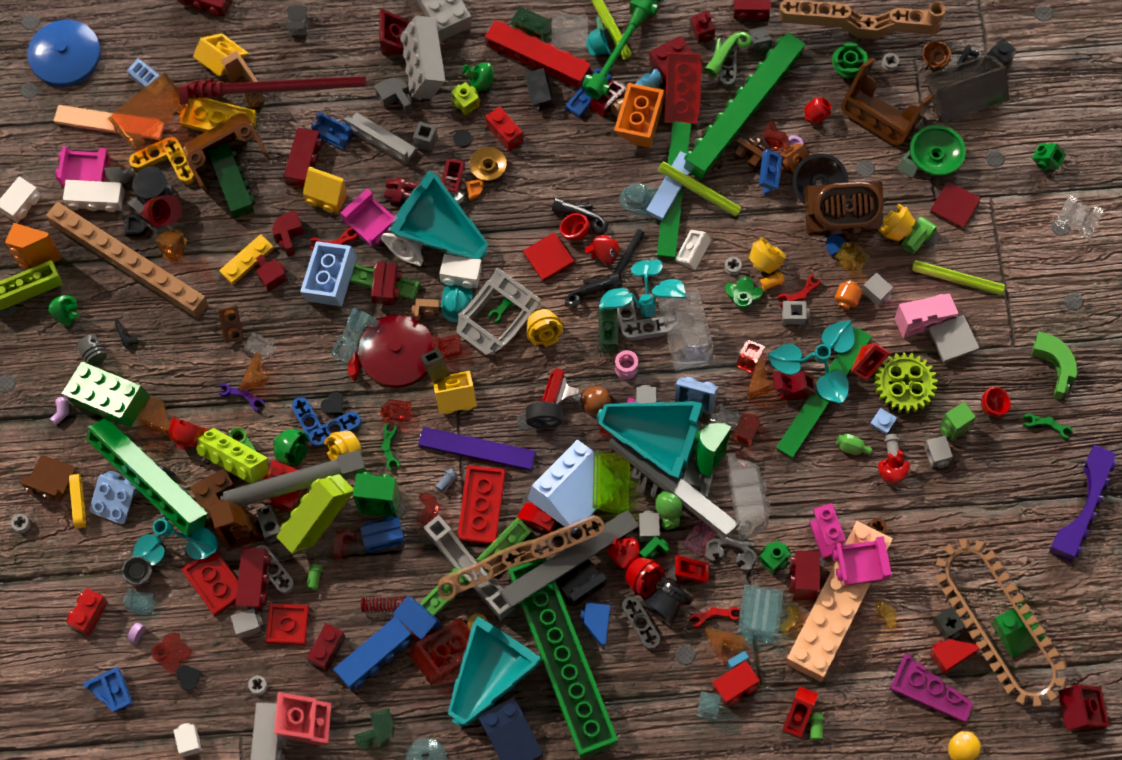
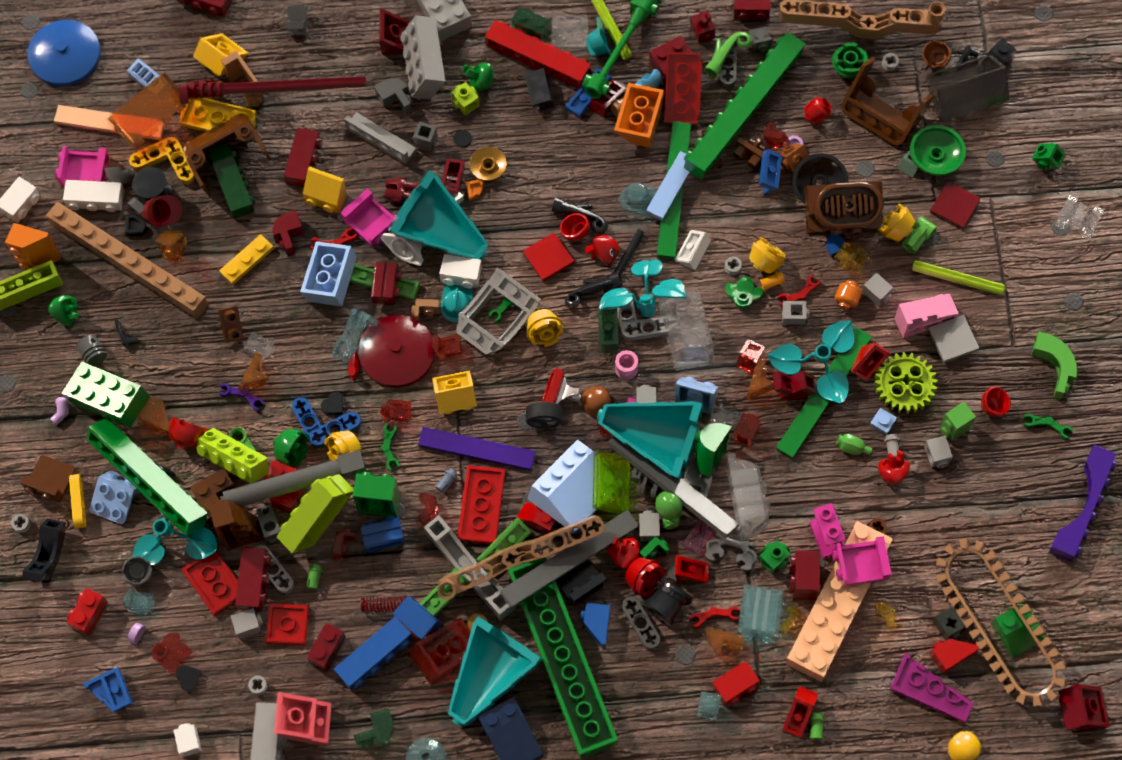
dark red brick [256,254,287,292] -> none
blue hinge [311,112,353,150] -> none
pearl dark grey brick [420,348,450,383] -> none
red brick [485,106,523,152] -> none
lime axle [658,162,741,216] -> none
dark azure tile [727,651,749,670] -> none
none -> black arch [22,518,66,582]

